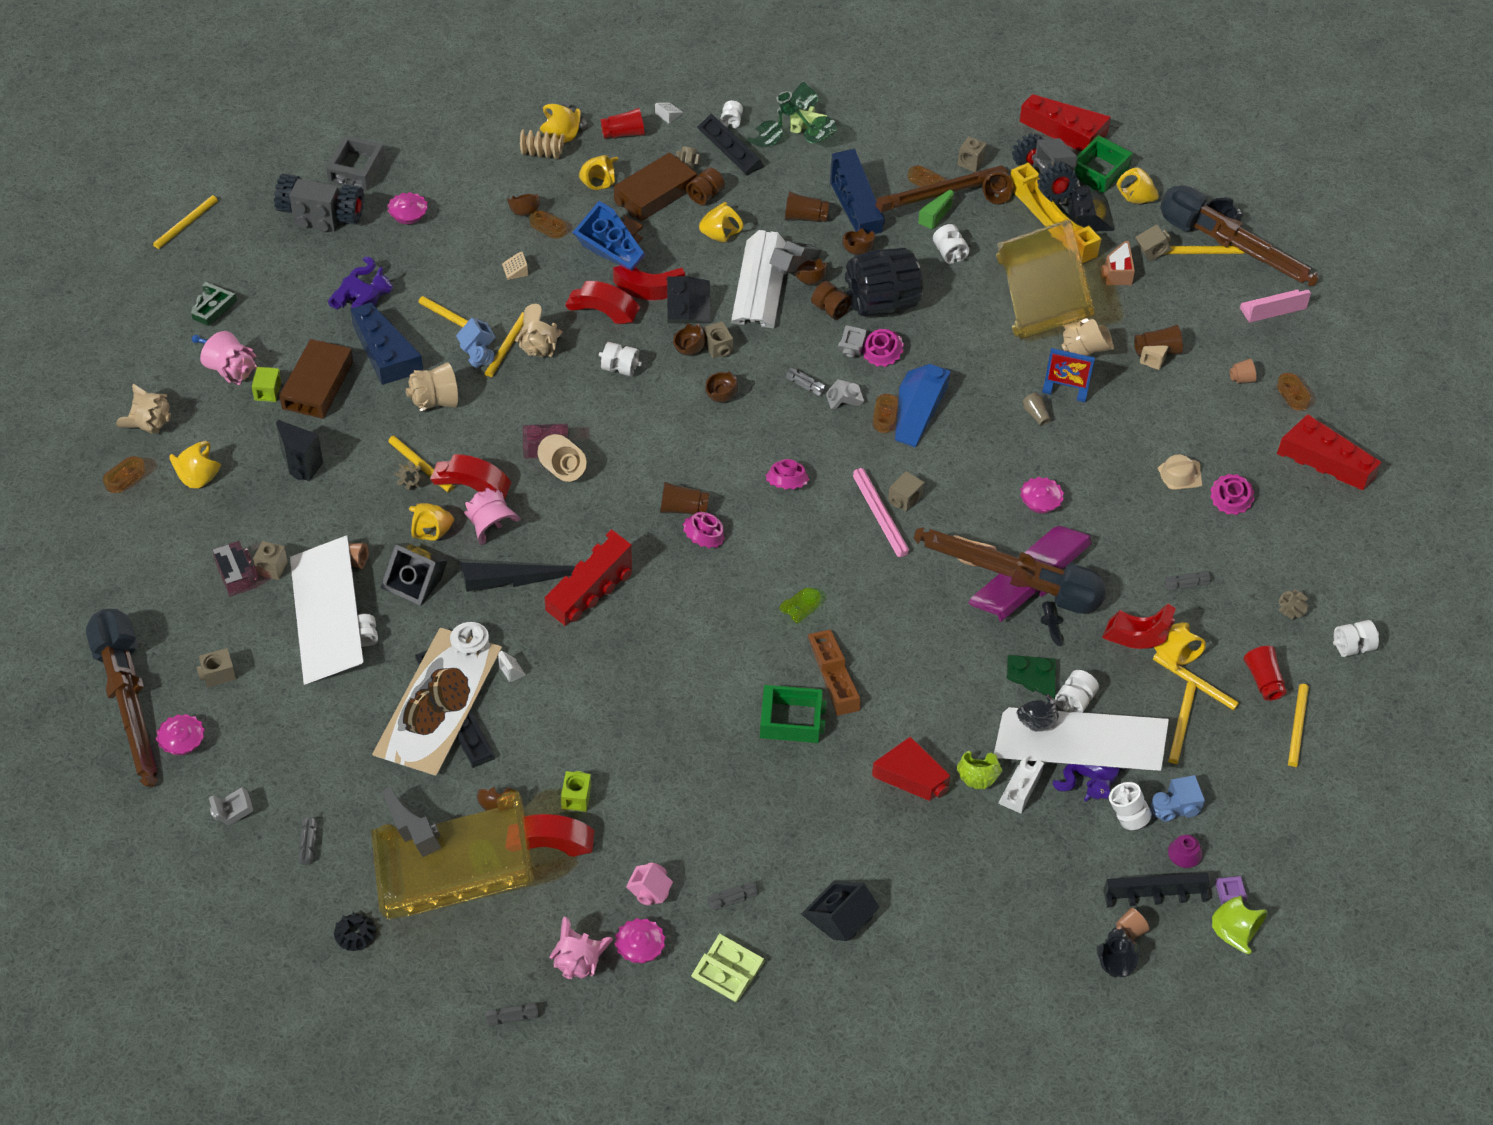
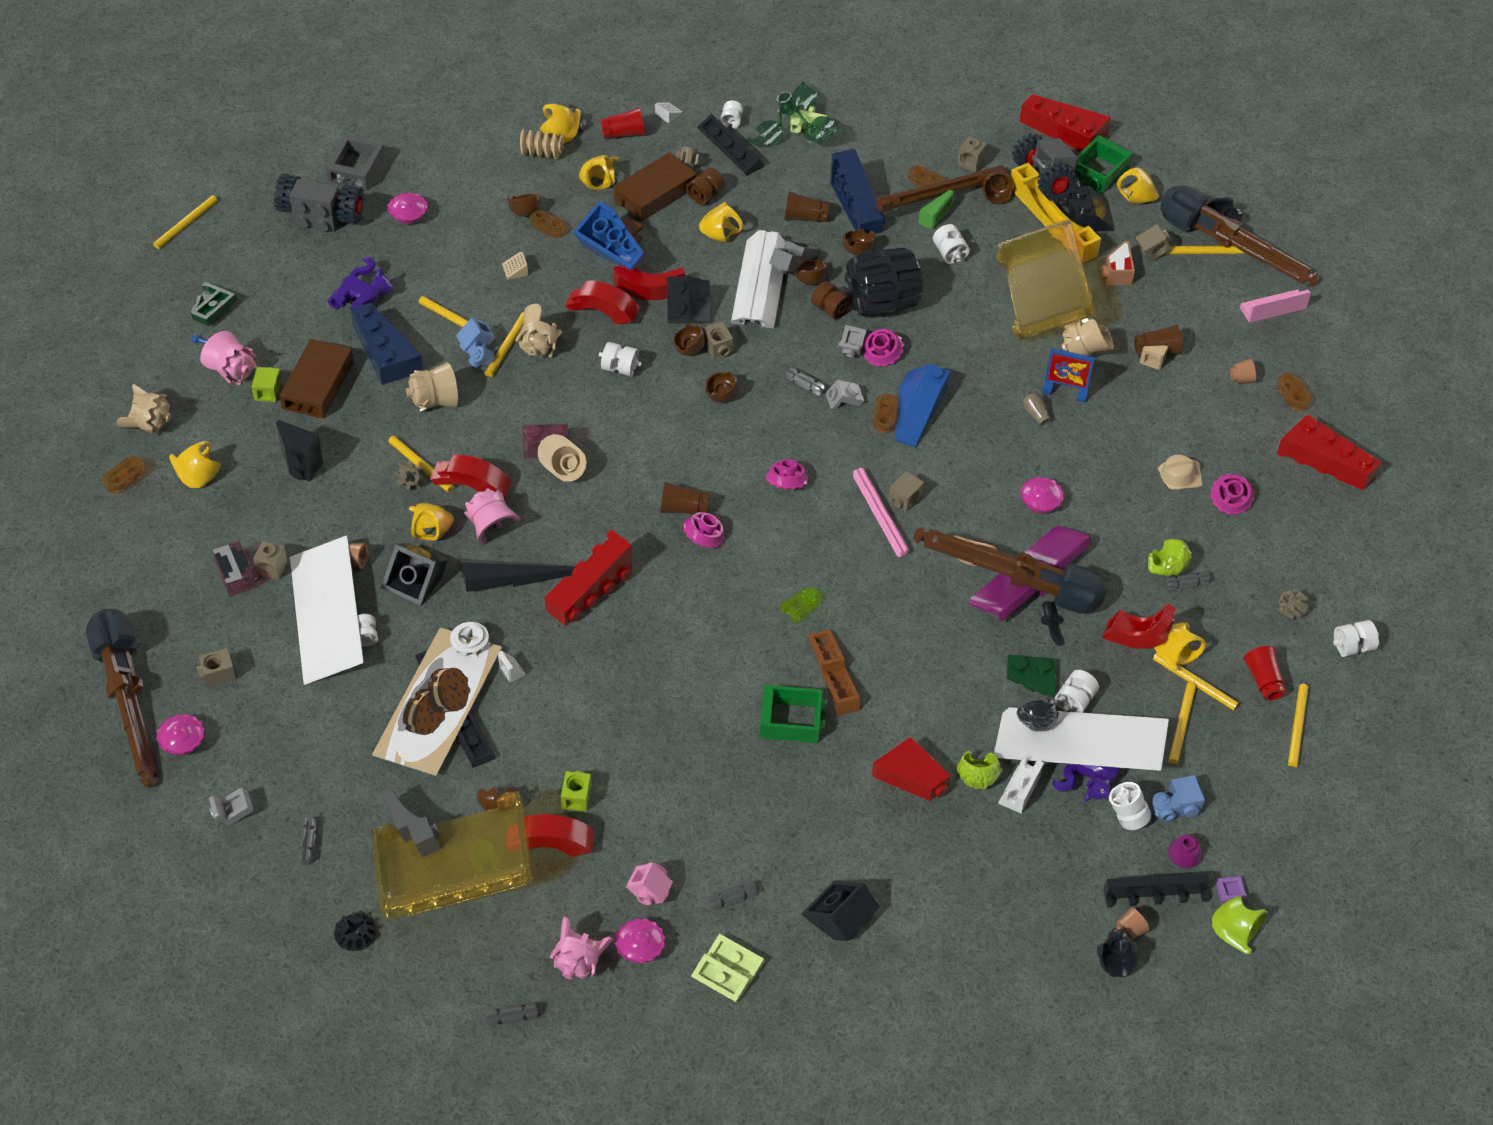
none -> lime hair [1148,539,1192,577]

